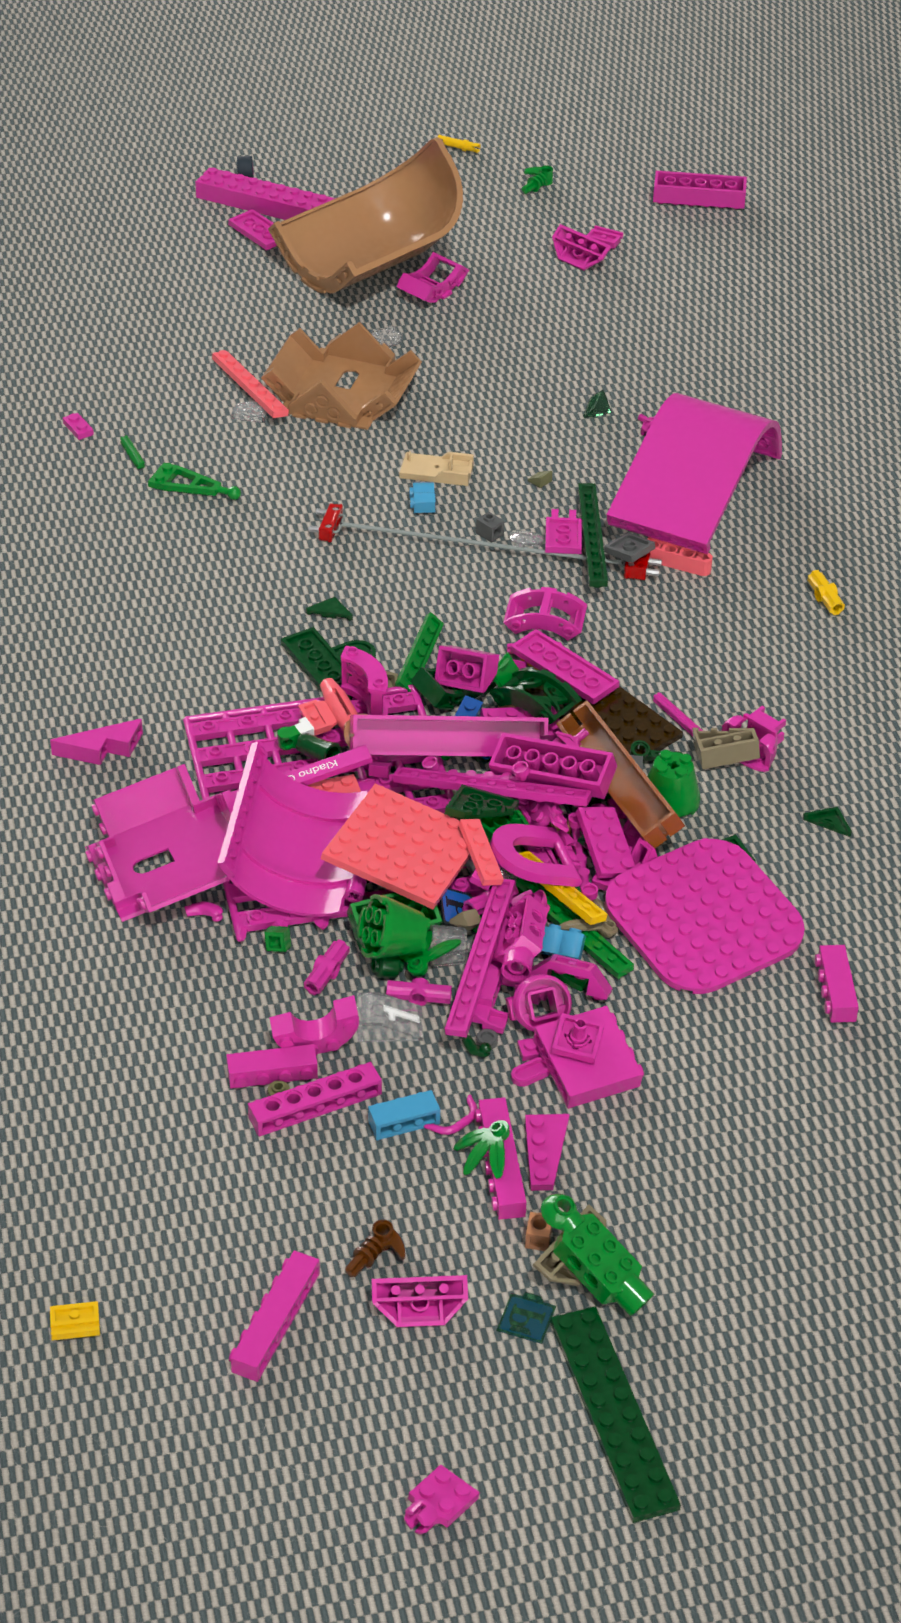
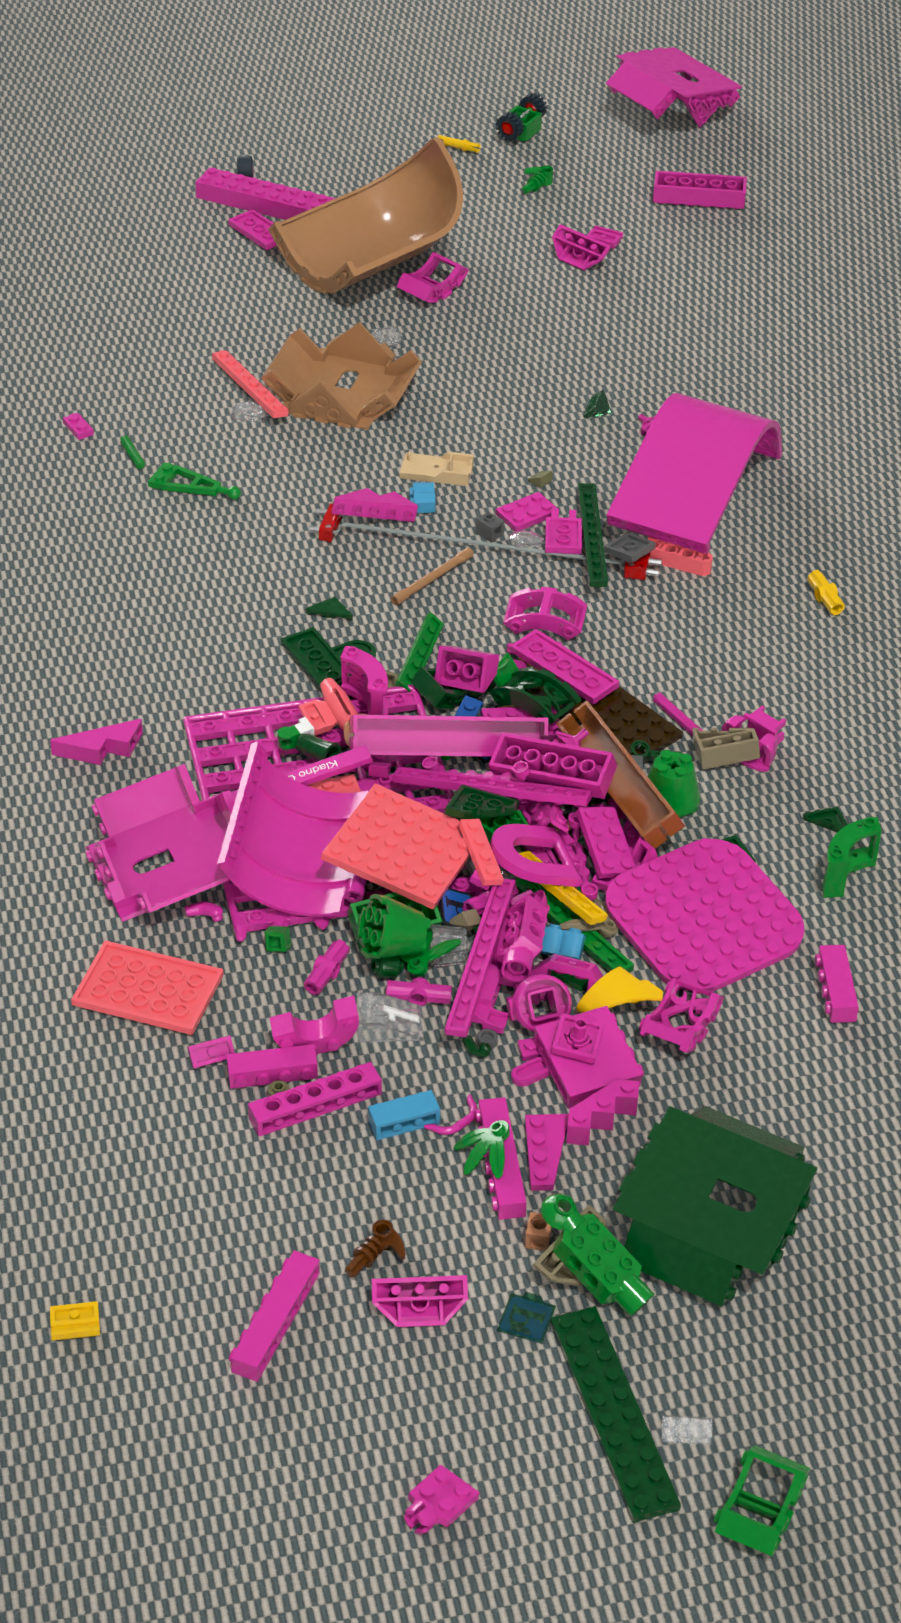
none -> coral plate [71,940,224,1035]
none -> dark pink plate [187,1035,235,1068]
none -> dark pink slope [332,488,418,522]
none -> medium nougat piece [391,547,474,606]
none -> dark pink plate [495,492,558,533]
none -> brick [496,92,547,141]
none -> dark pink brick [566,1079,639,1146]
none -> yellow panel [576,966,663,1013]
none -> dark pink panel [606,47,743,128]
none -> dark green panel [612,1106,818,1307]
none -> dark pink fence [639,978,725,1053]
none -> clear plate [661,1415,712,1445]
none -> green window [714,1445,811,1556]
none -> green window [822,817,882,898]

